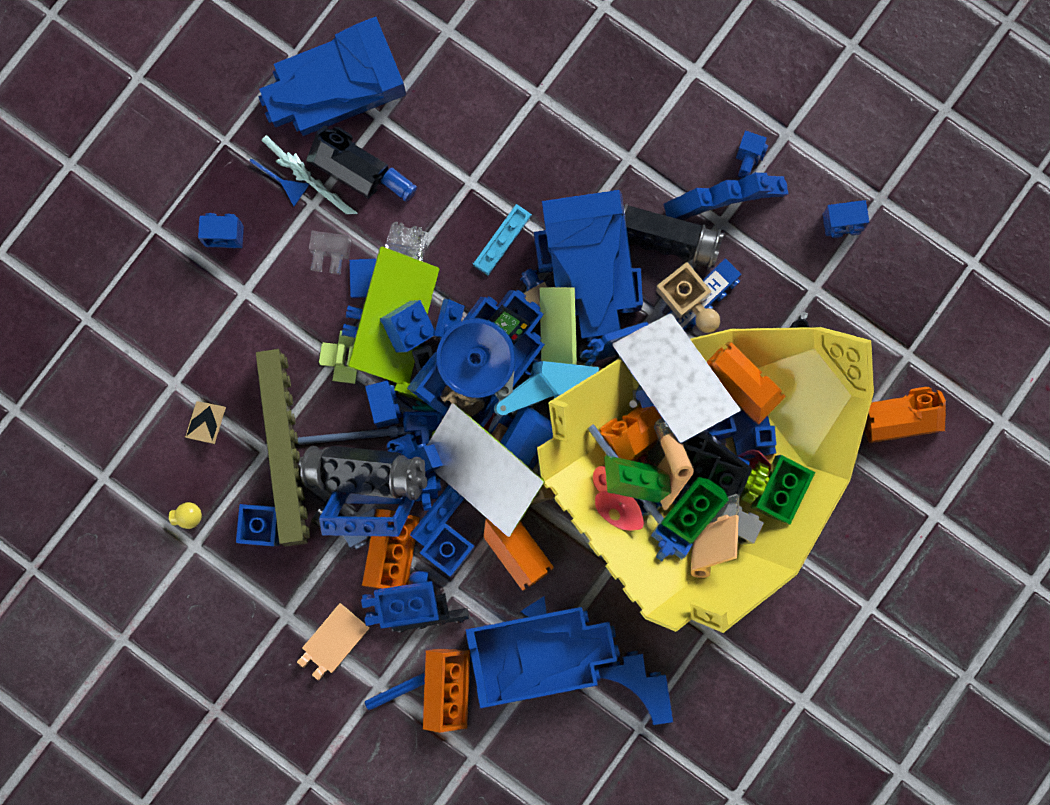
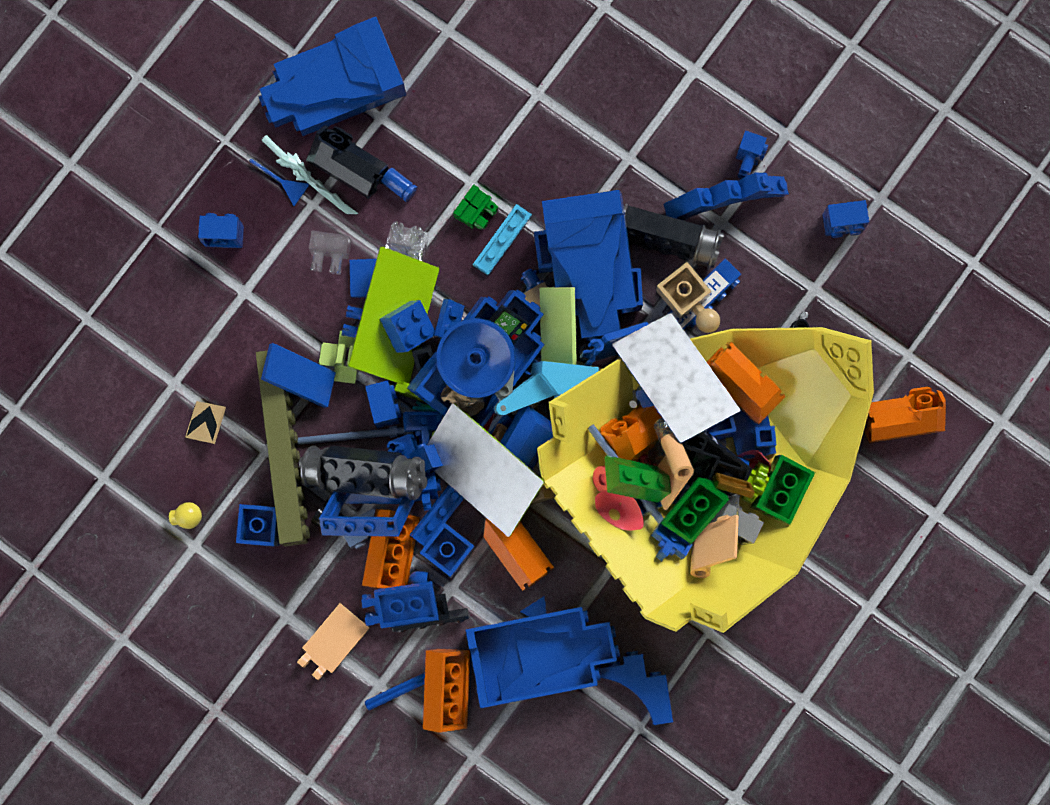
none -> blue tile [261,343,336,408]
none -> green hips [453,184,499,230]
none -> pearl gold tile [712,473,755,498]

